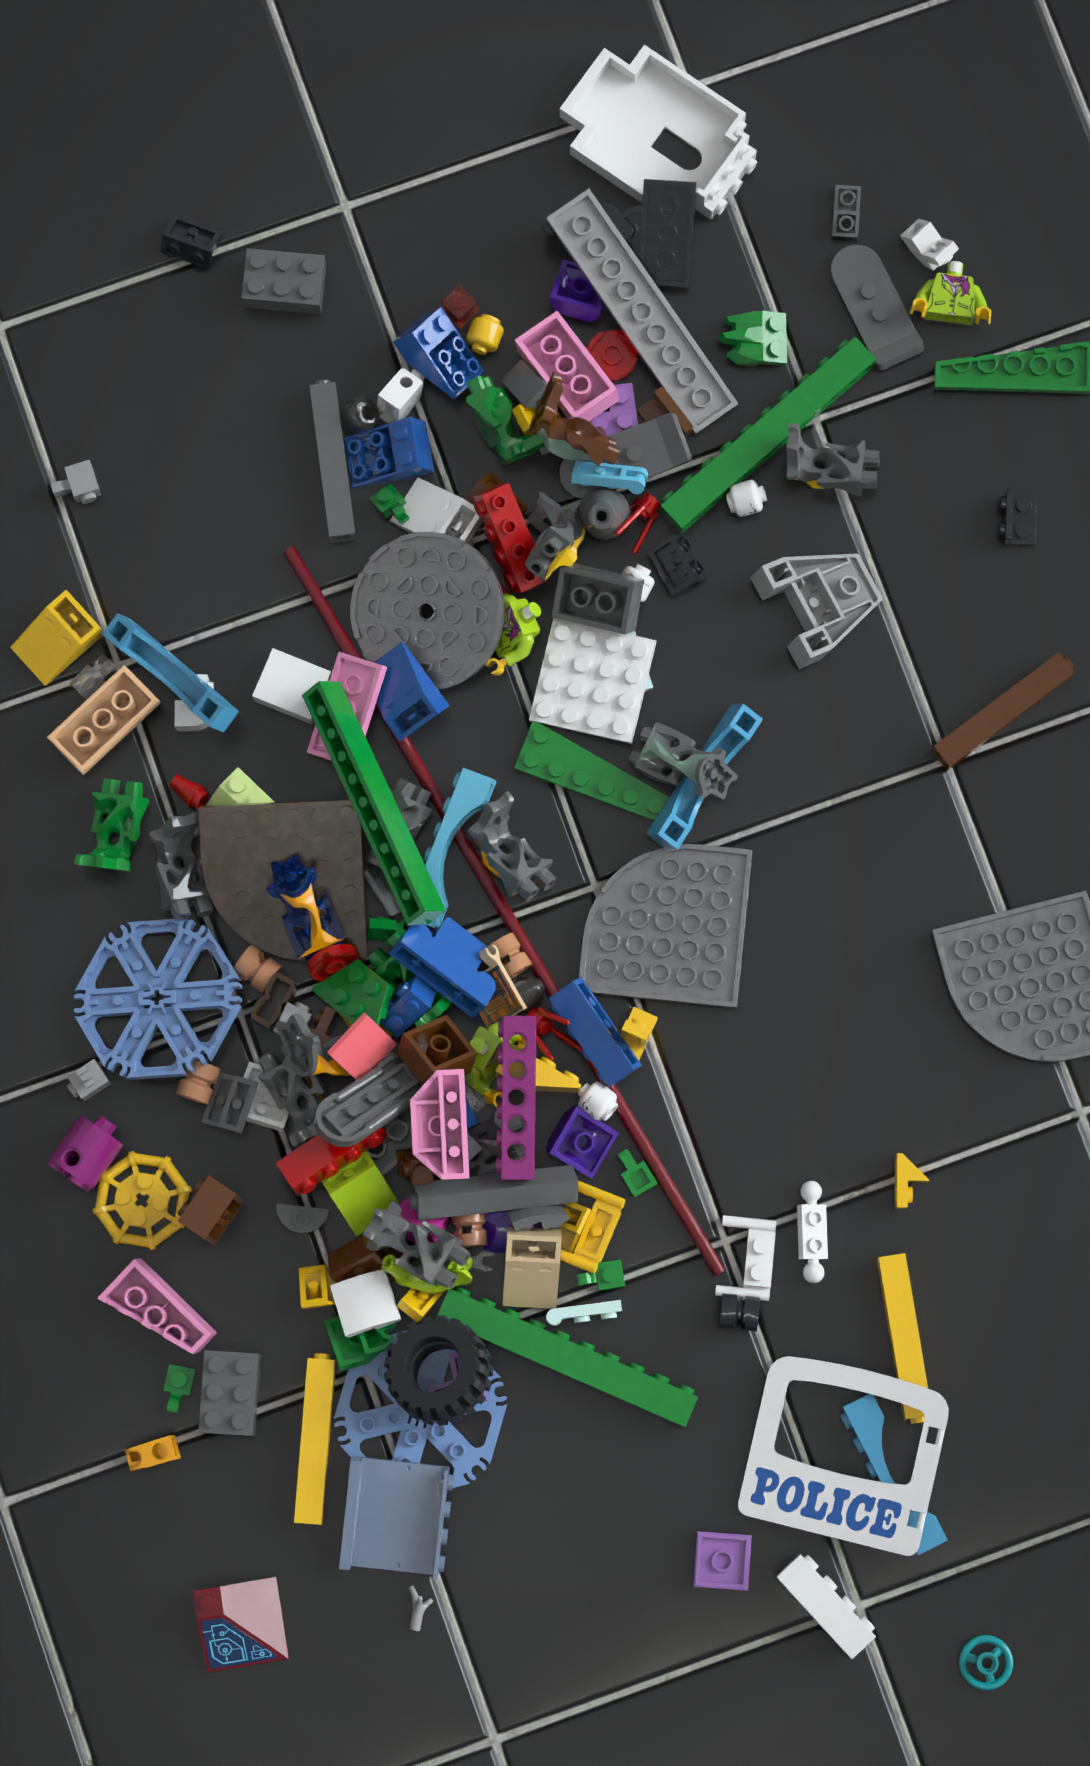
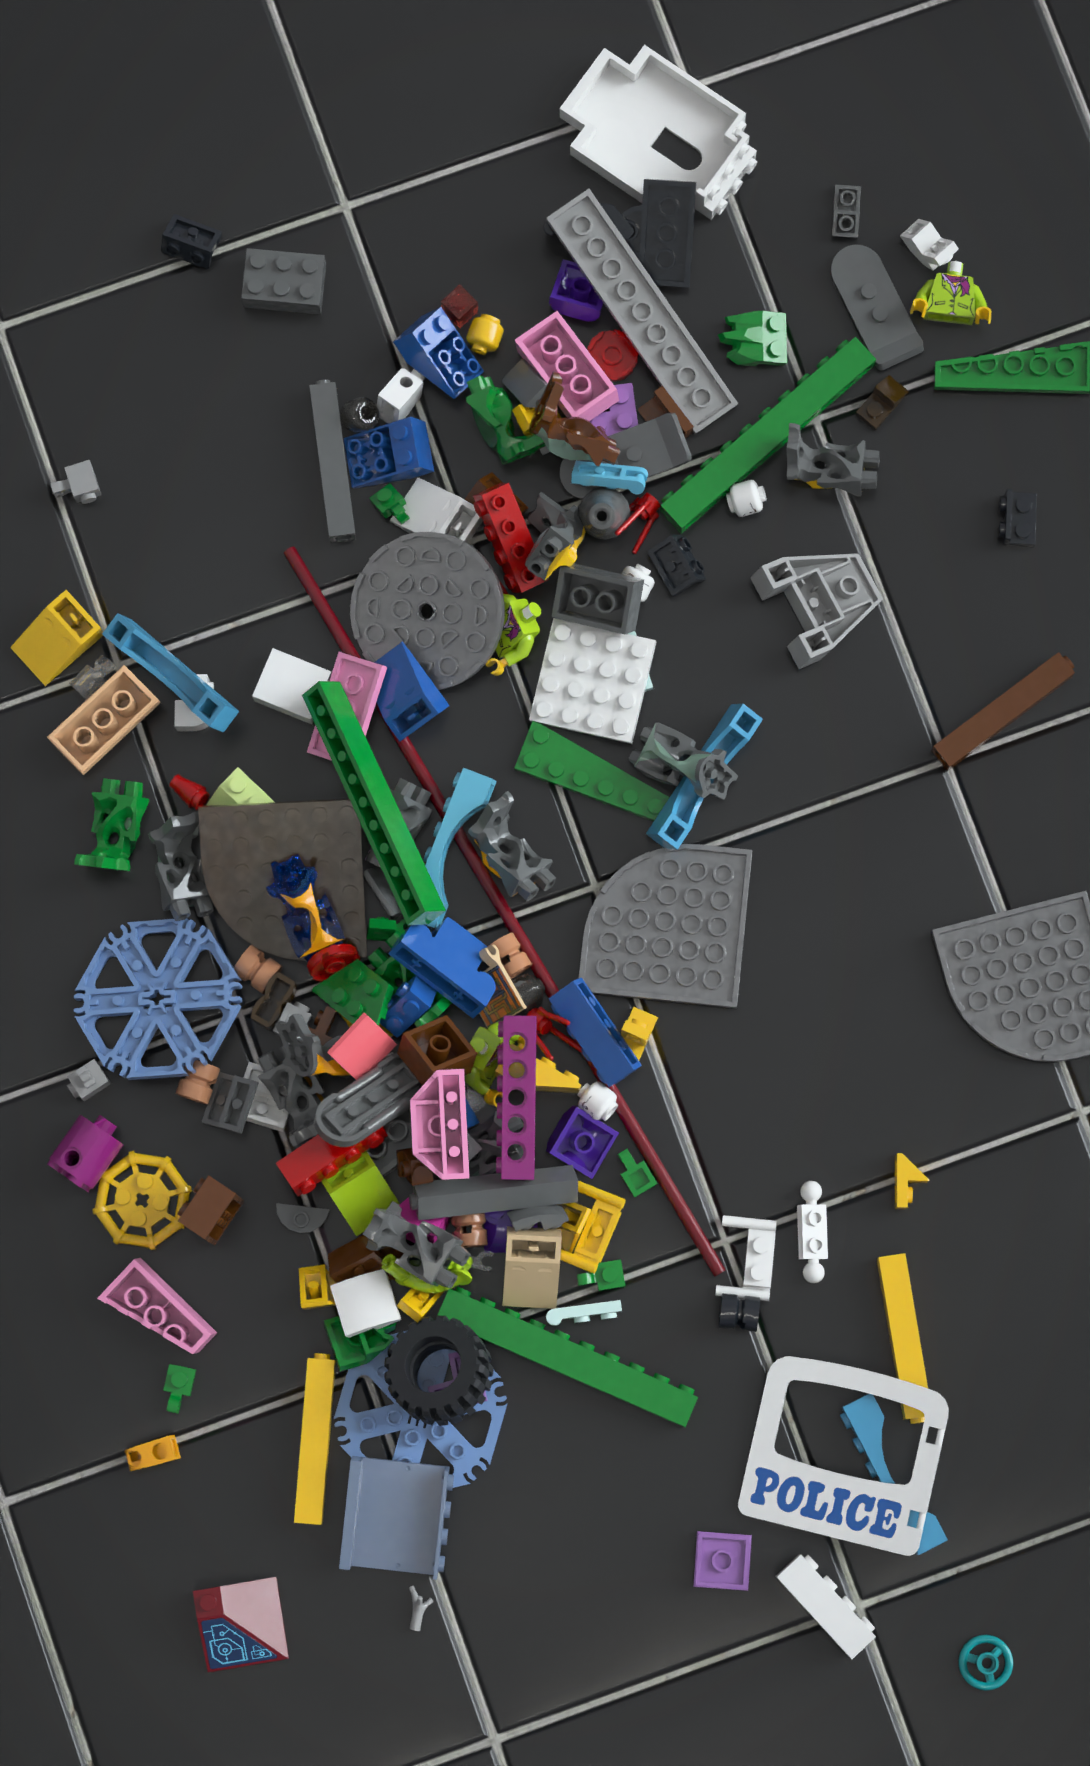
dark grey brick [198,1350,261,1436] -> none
none -> dark brown slope [855,375,909,431]

